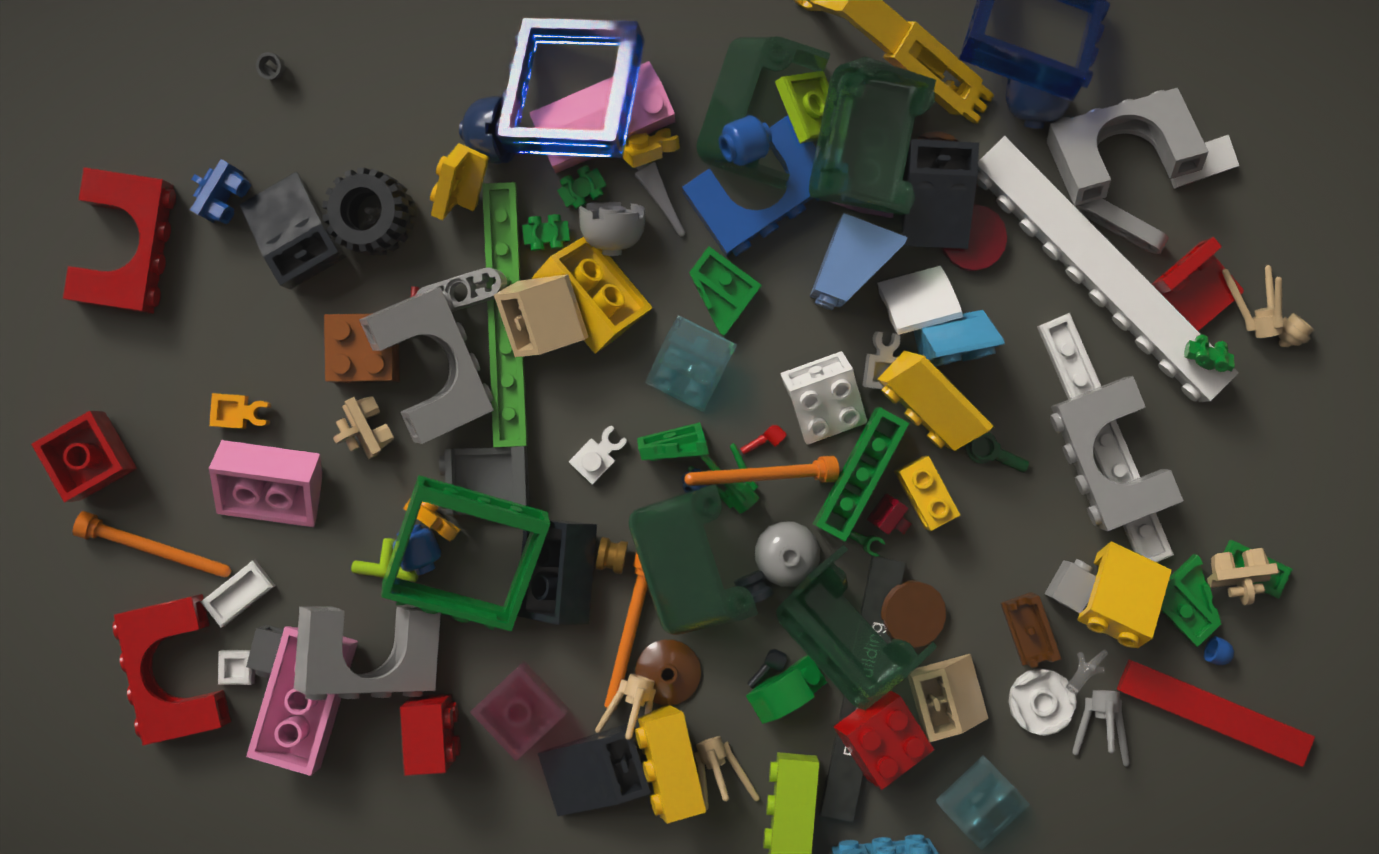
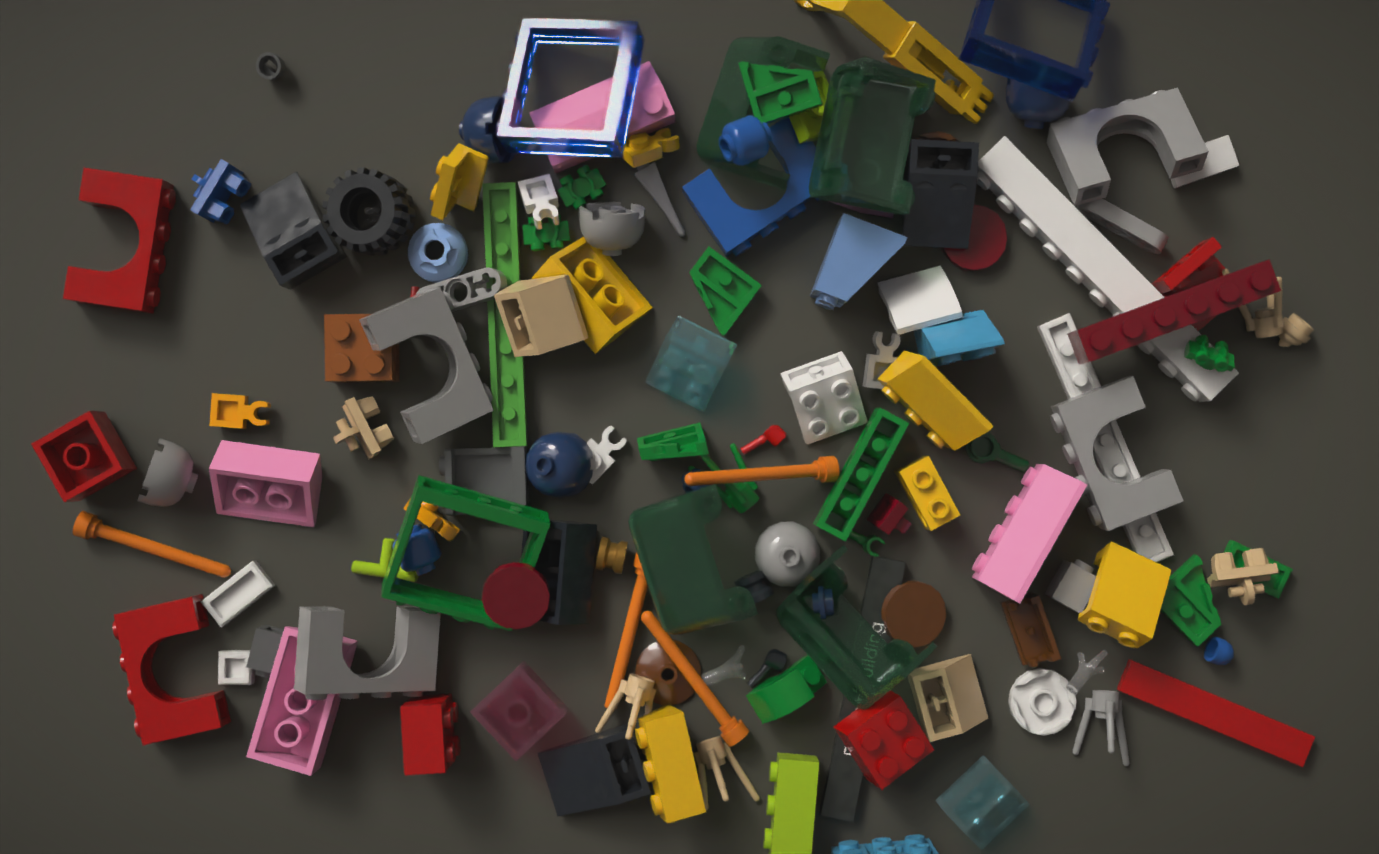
none -> light grey cylinder [137,438,198,507]
none -> light blue piece [408,223,468,283]
none -> dark red tile [482,562,550,629]
none -> white plate [518,174,559,230]
none -> dark blue cylinder [525,432,593,498]
none -> orange piece [641,611,750,747]
none -> clear bar [702,645,746,686]
none -> green wing [738,61,823,124]
none -> dark blue plate [812,586,835,620]
none -> bright pink slope [972,464,1087,603]
none -> dark red brick [1067,259,1281,365]

